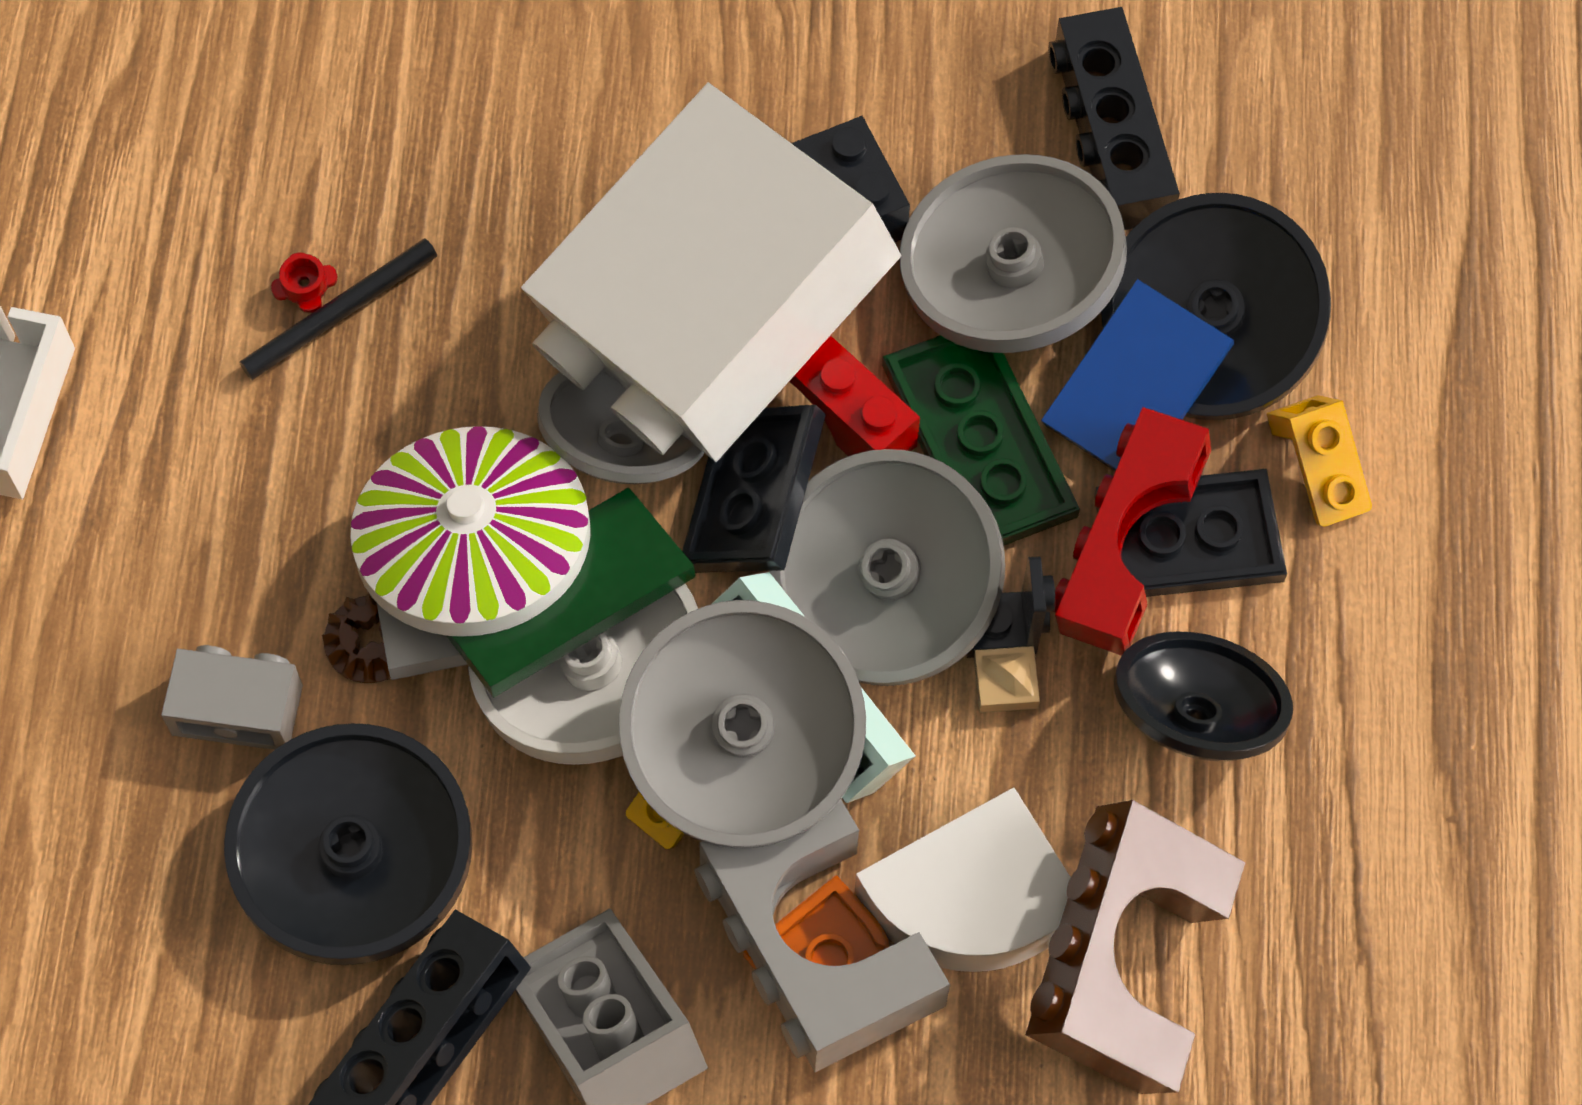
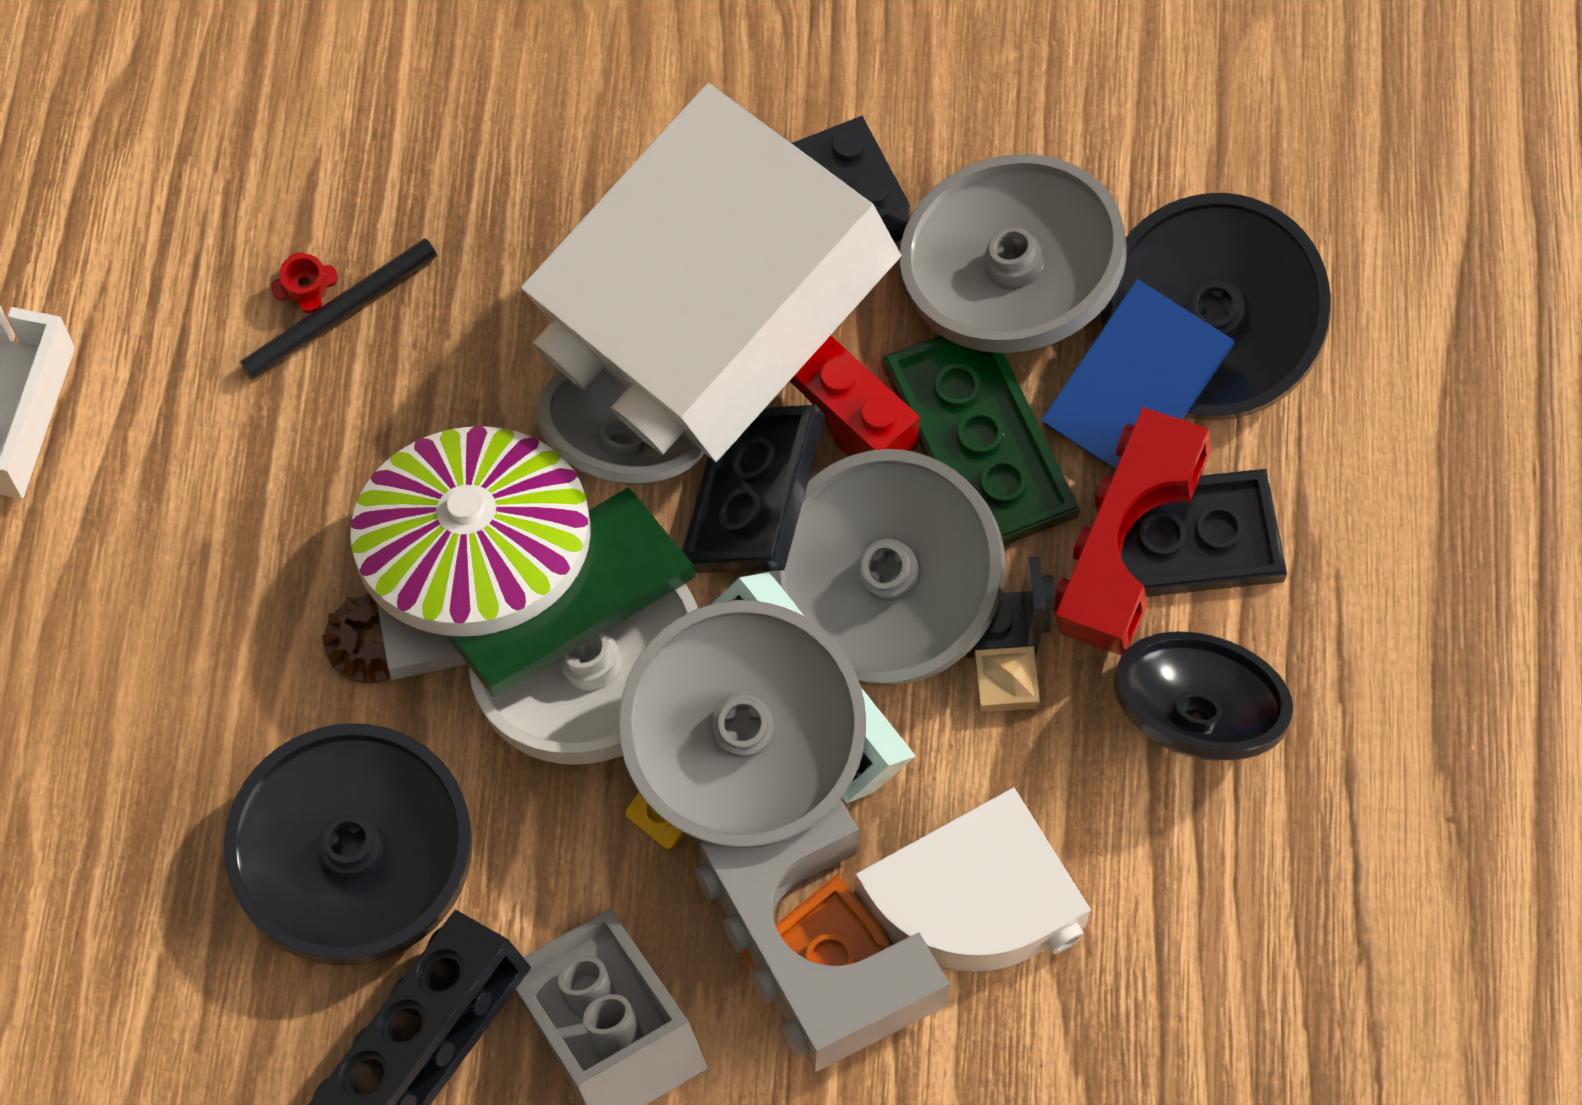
light grey brick [161,645,303,750] -> none
arch [1025,800,1245,1094] -> none
black brick [1048,7,1180,230] -> none
yellow bracket [1266,395,1372,527] -> none

